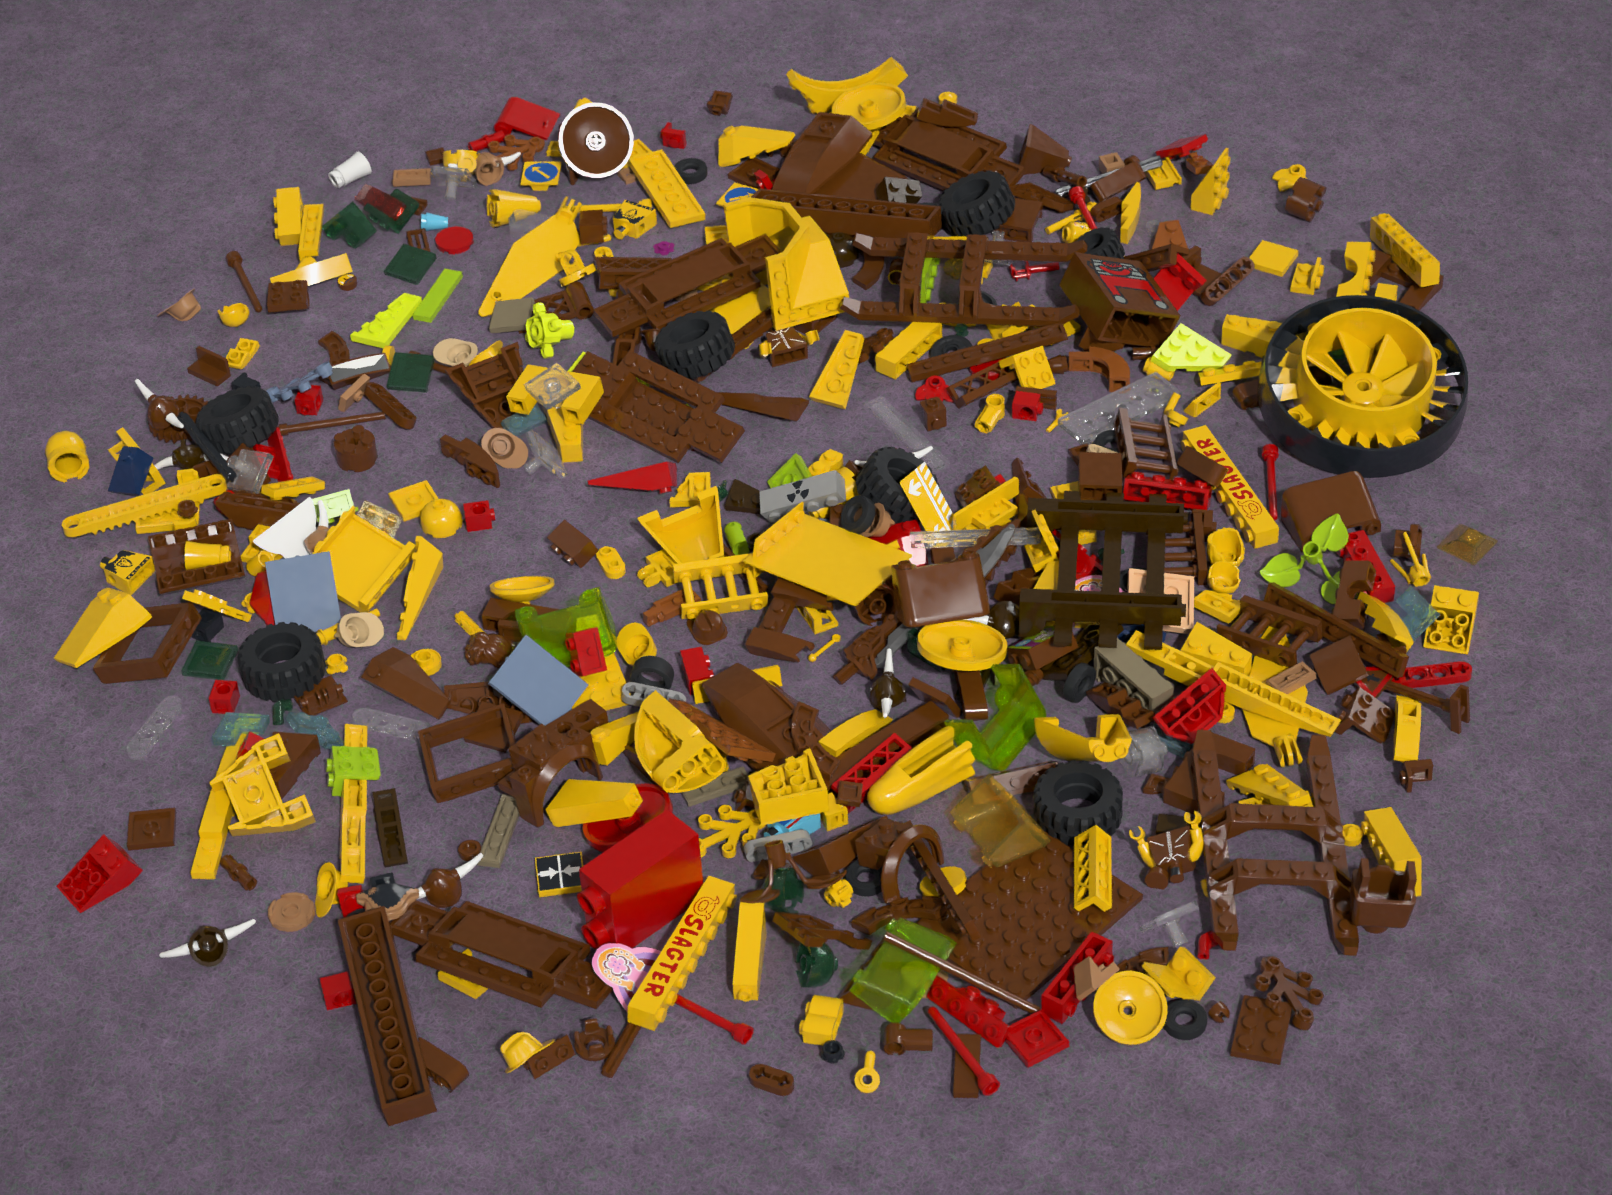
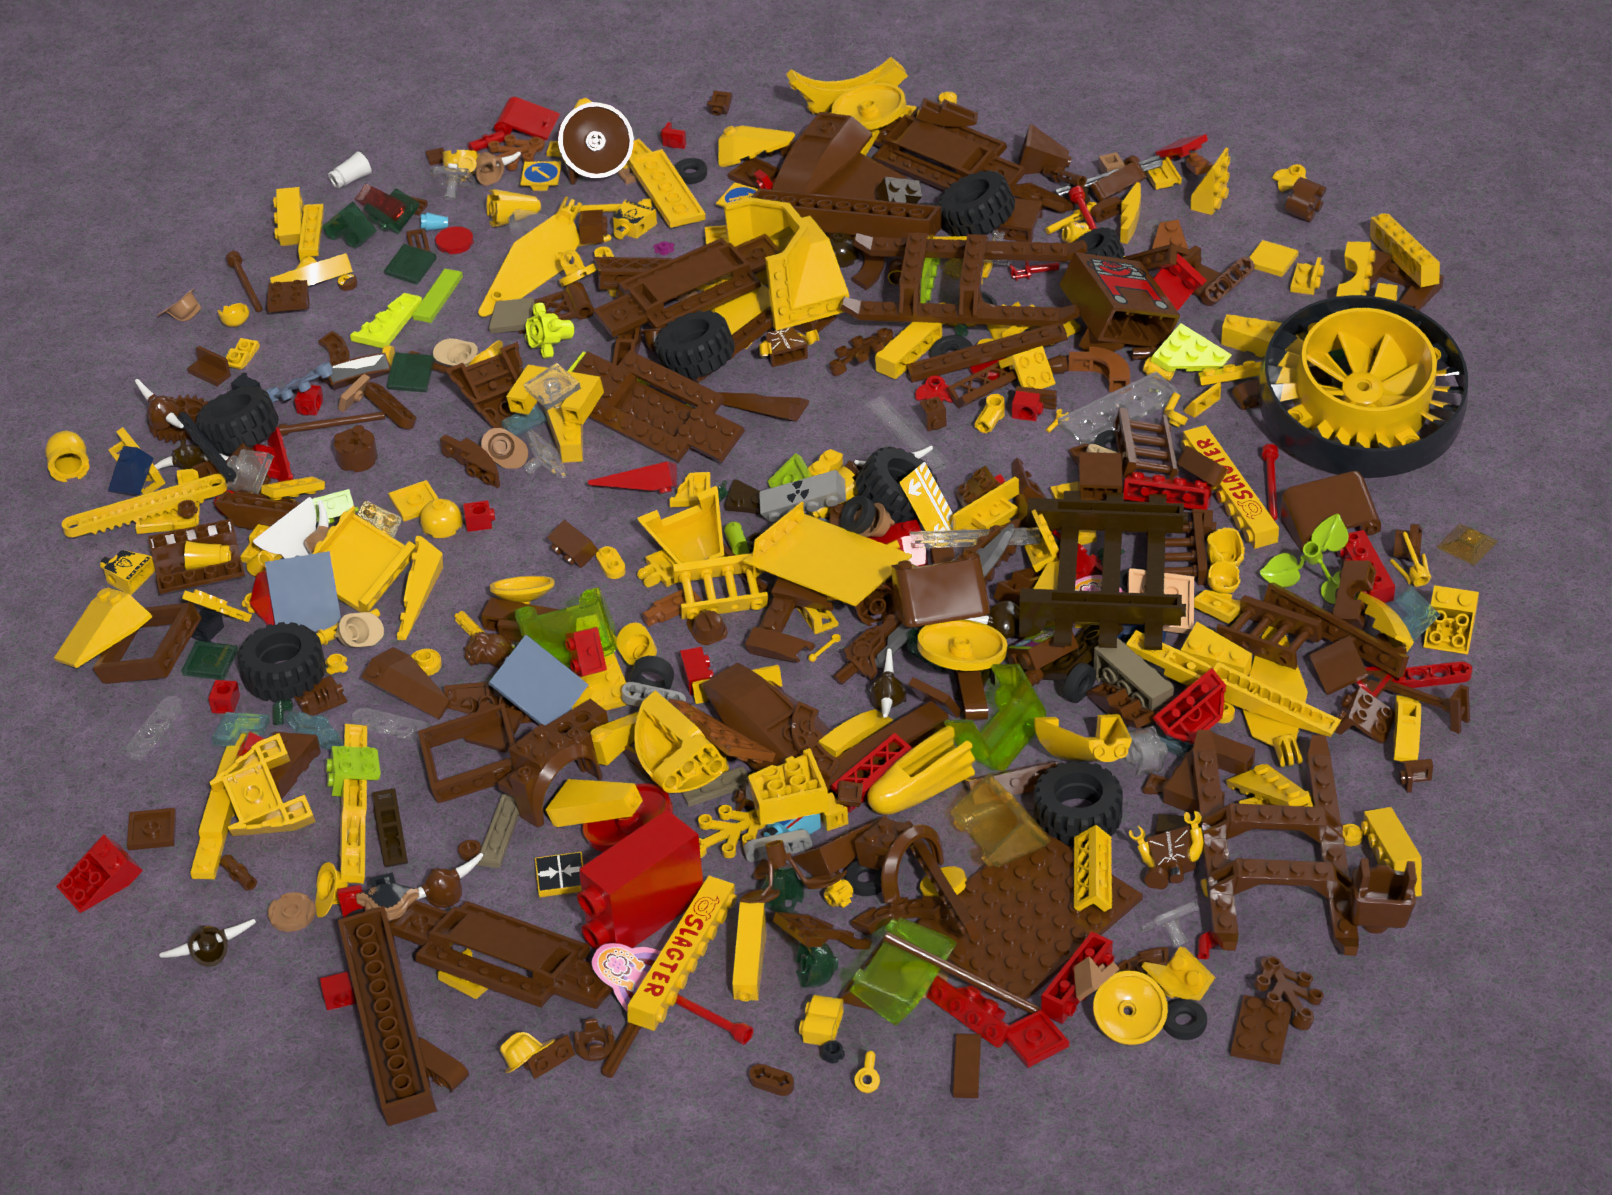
medium nougat plate [393,168,432,187] -> none
yellow wing [809,330,865,410] -> none
reddish brown piece [884,1023,933,1055] -> none
red piece [928,1006,1000,1096] -> none
reddish brown hinge [1208,1001,1230,1023] -> none
medium nougat tile [1266,661,1316,694] -> none

